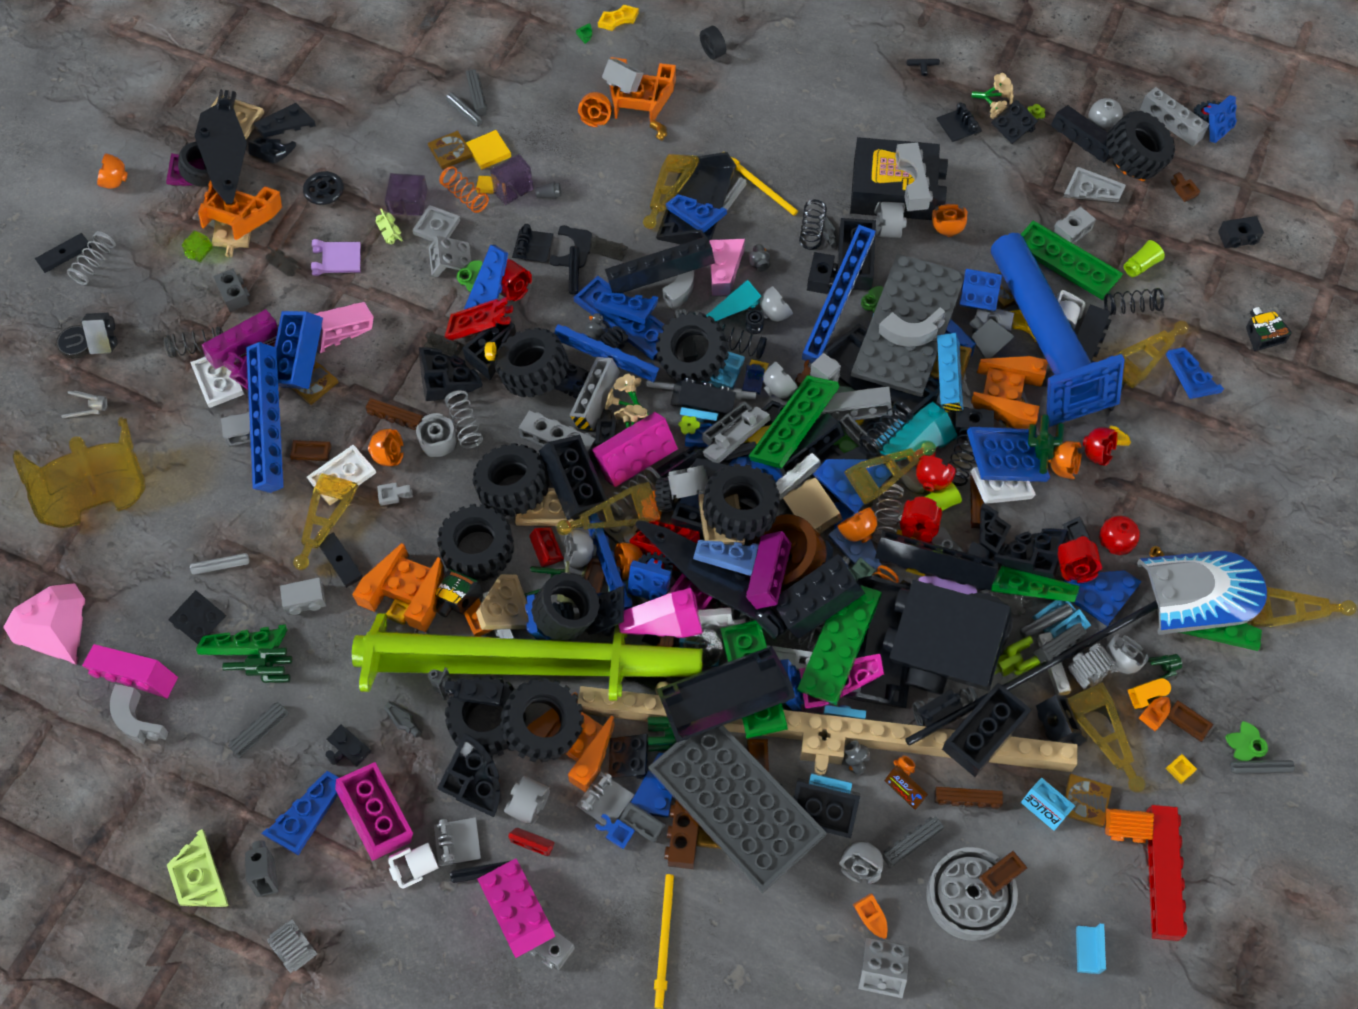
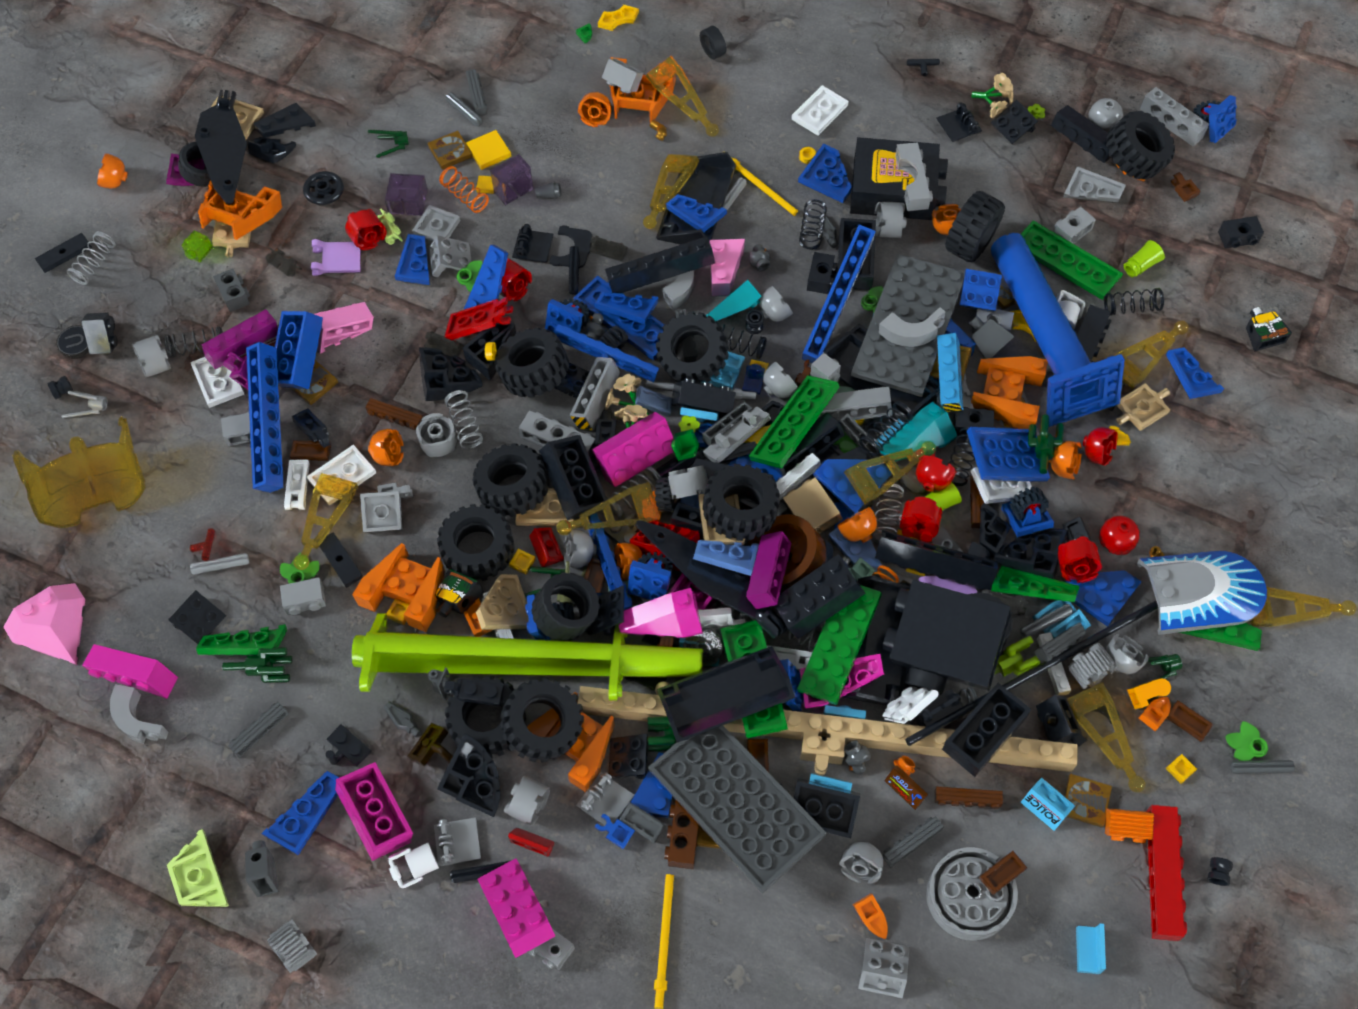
none -> black wheel [47,376,73,399]
none -> light grey brick [132,335,171,377]
none -> clear red piece [190,528,215,561]
none -> bright green plate [280,553,320,584]
none -> white plate [284,460,310,510]
none -> black hinge [292,408,331,448]
none -> red brick [345,209,386,250]
none -> light grey plate [360,491,403,532]
none -> dark green plant [368,130,409,158]
none -> blue wing [395,234,430,285]
none -> dark brown plate [407,723,453,767]
none -> yellow tile [509,548,536,575]
none -> blue plate [545,299,589,333]
none -> sand blue tile [635,386,672,416]
none -> clear yellow plate [646,56,719,137]
none -> green panel [671,429,699,461]
none -> white plate [791,85,849,135]
none -> blue plate [798,143,852,203]
none -> yellow tile [799,147,816,164]
none -> white plate [882,686,938,724]
none -> black tyre [945,191,1005,262]
none -> plate [1001,487,1054,537]
none -> tan plate [1116,383,1170,431]
none -> black wheel [1207,857,1233,886]

